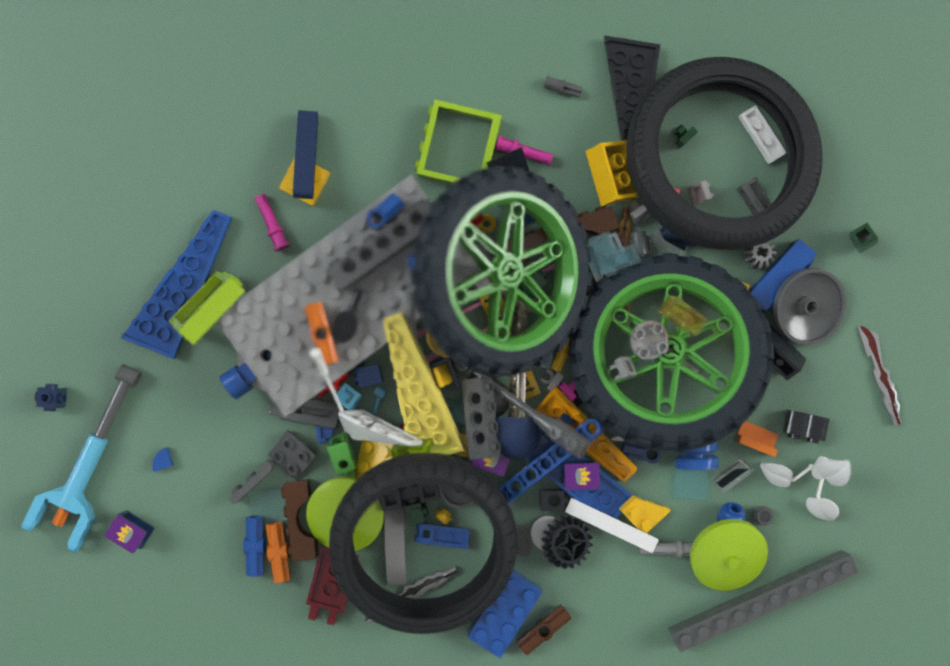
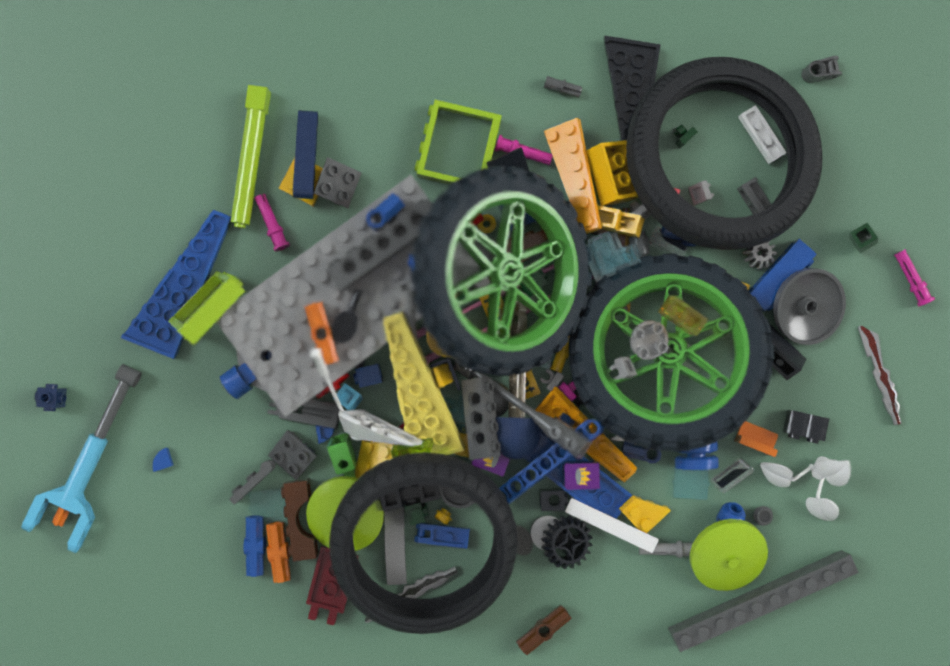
piece [104,511,155,554] -> none
medium azure hand [372,386,386,414] -> none
blue brick [467,569,542,659] -> none
none -> lime brick [230,85,271,229]
none -> dark grey hinge [314,157,361,208]
none -> light orange wing [544,118,602,234]
none -> yellow slope [597,205,645,238]
none -> dark grey piece [802,55,843,83]
none -> dark pink pin [894,249,935,307]

